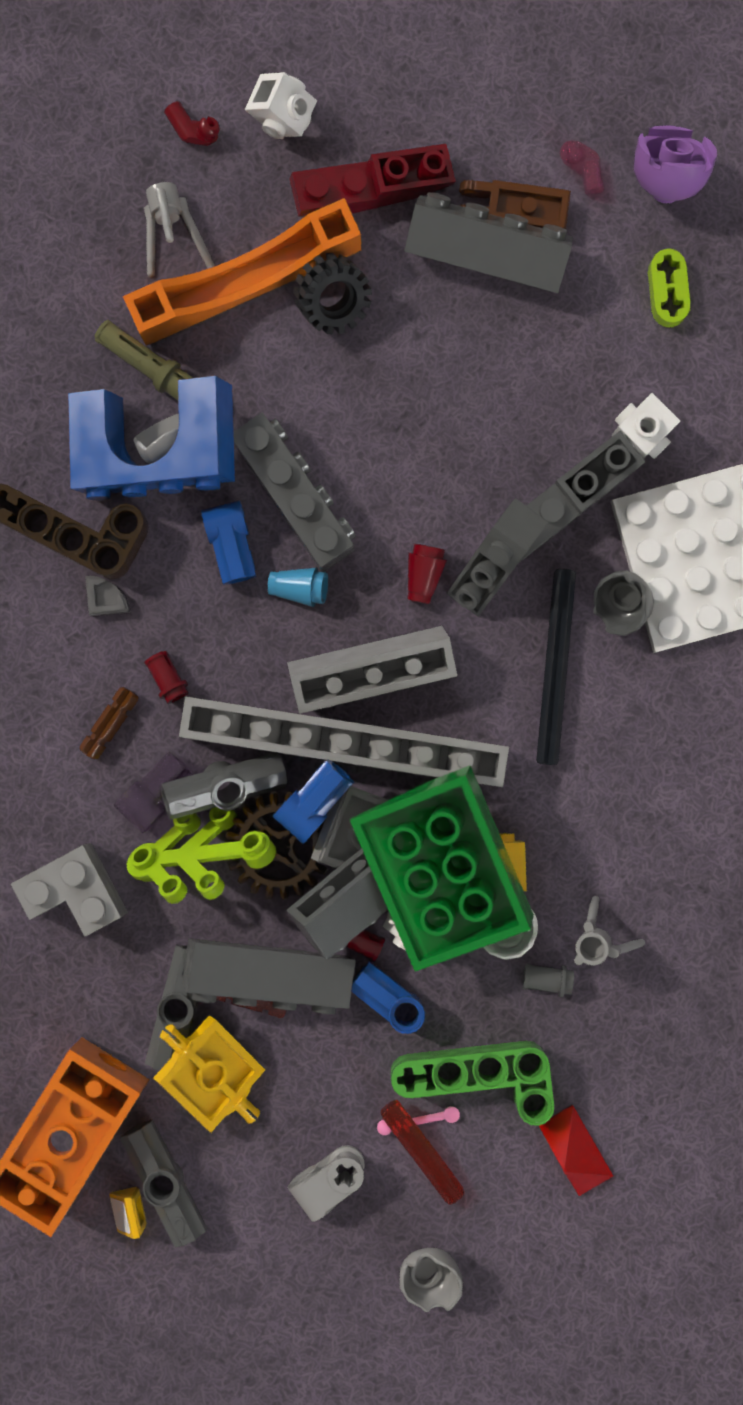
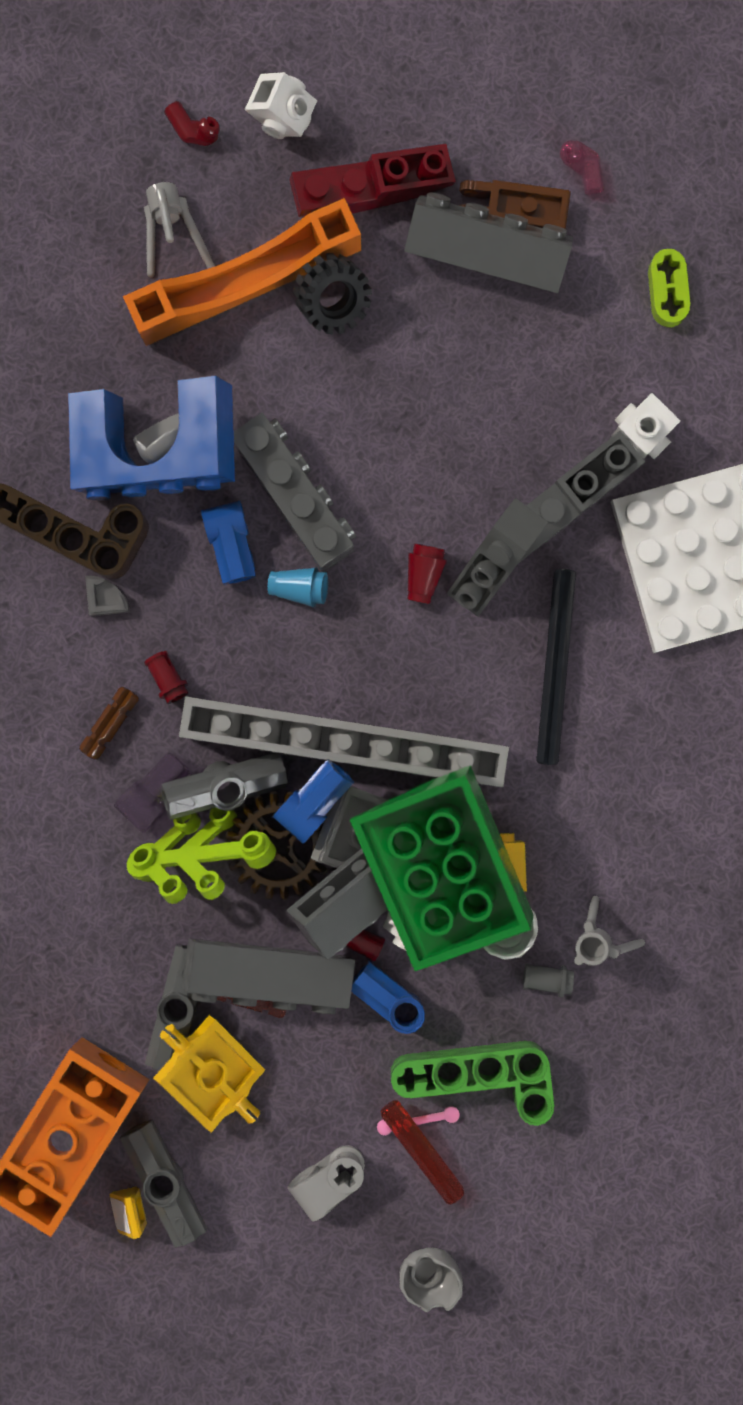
light grey brick [11,843,128,937] -> none
olive pin [94,320,193,400] -> none
light grey brick [287,626,457,714] -> none
red slope [539,1105,613,1196] -> none
dark grey hair [594,570,654,636] -> none
medium lavender cylinder [634,125,717,203] -> none

